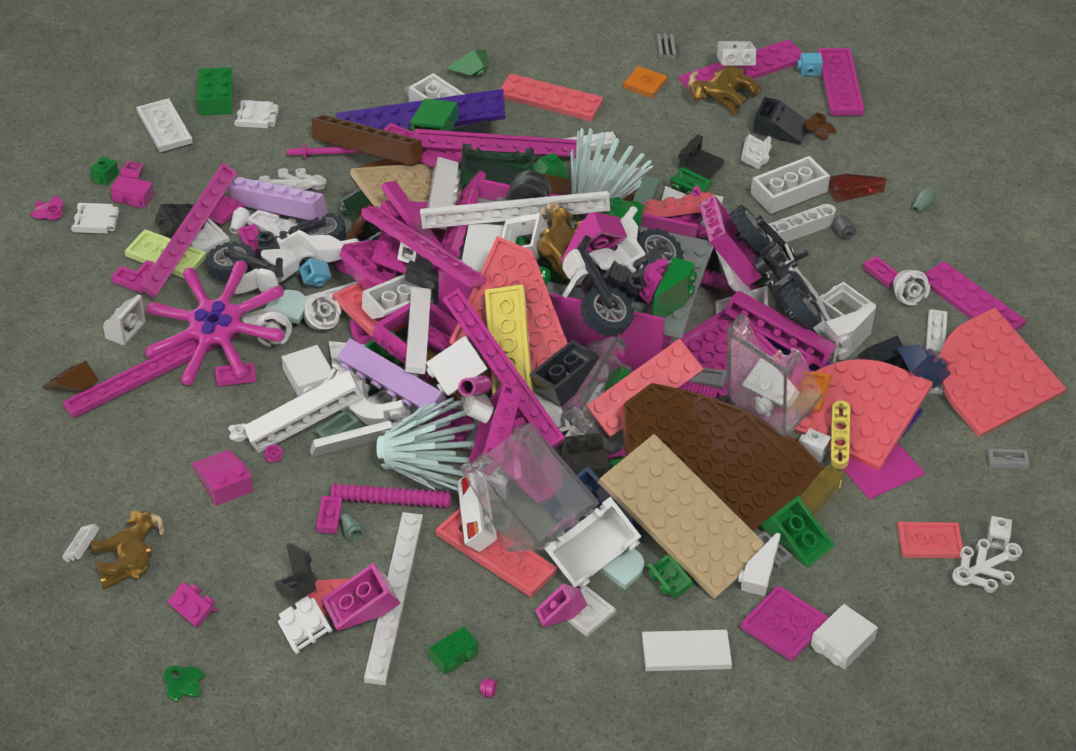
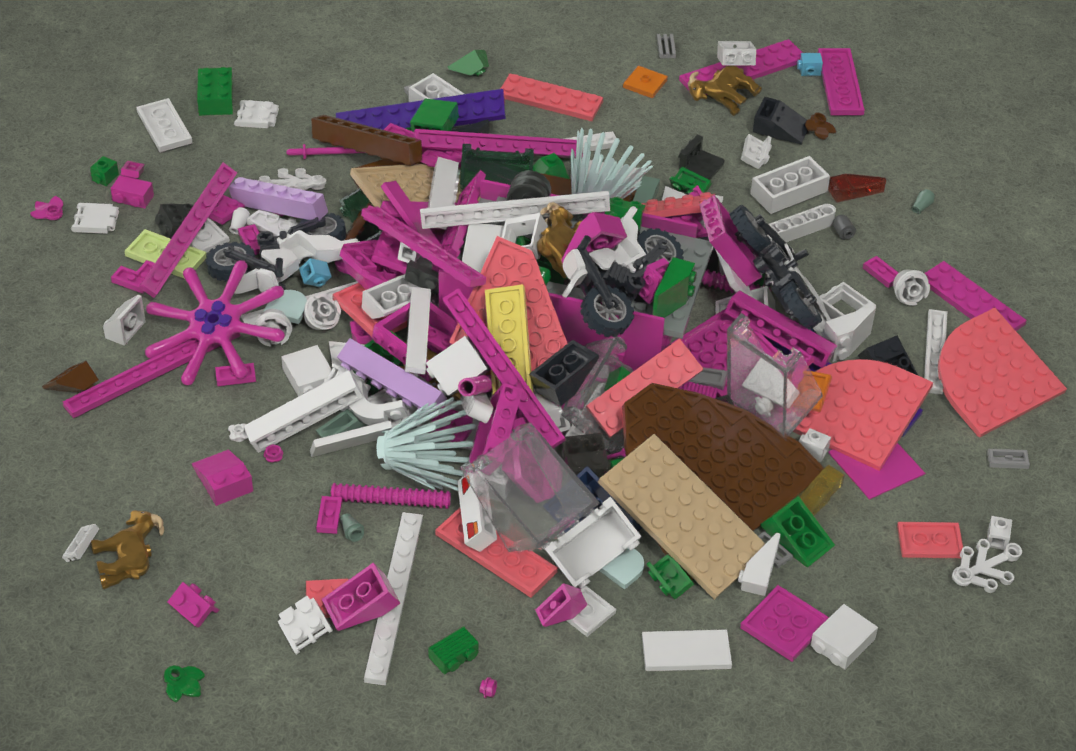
pearl dark grey bracket [275,543,317,600] -> none
light yellow beam [831,400,850,469] -> none
dark blue slope [898,345,951,389] -> none

